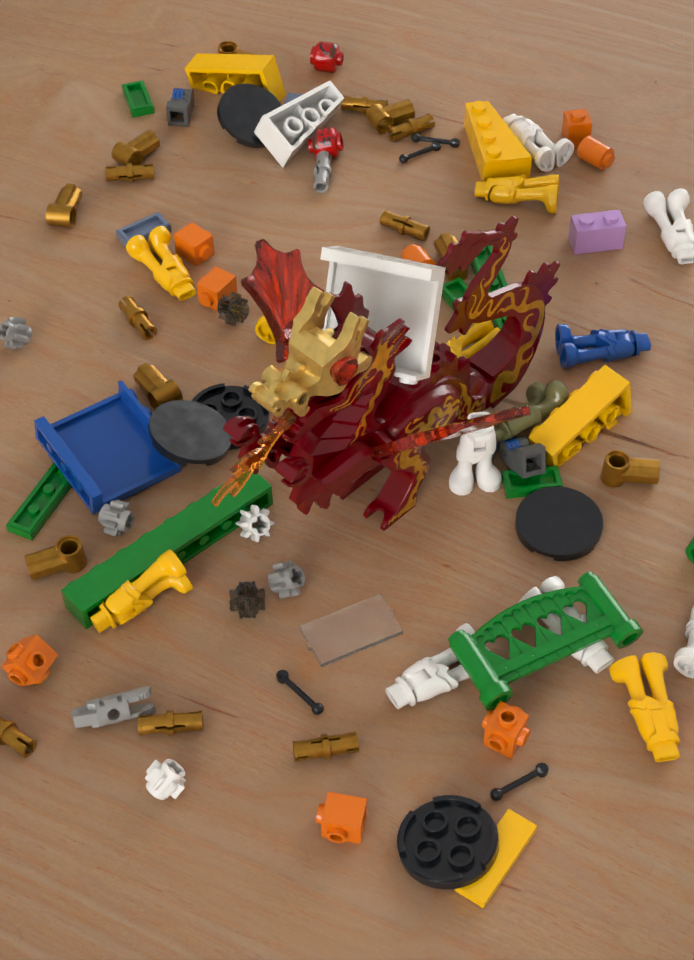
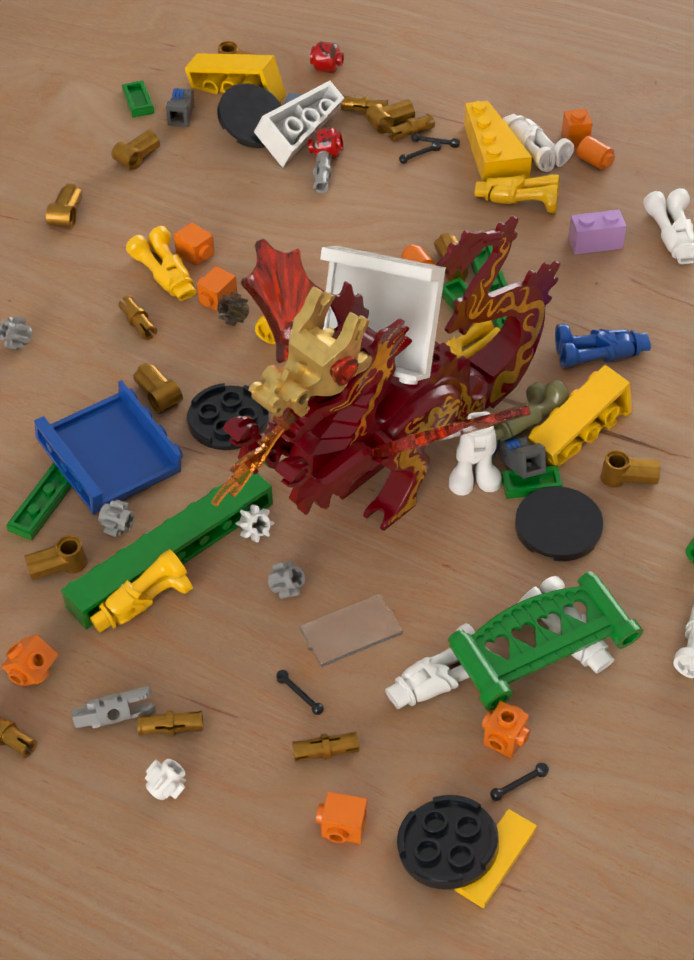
pearl gold pin [105,163,154,182] -> none
sand blue tile [116,212,172,247] -> none
black tile [148,400,232,466] -> none
clear smoke gear [229,581,266,619] -> none
pearl gold pin [380,210,430,241] -> none
yellow piece [609,652,680,762] -> none

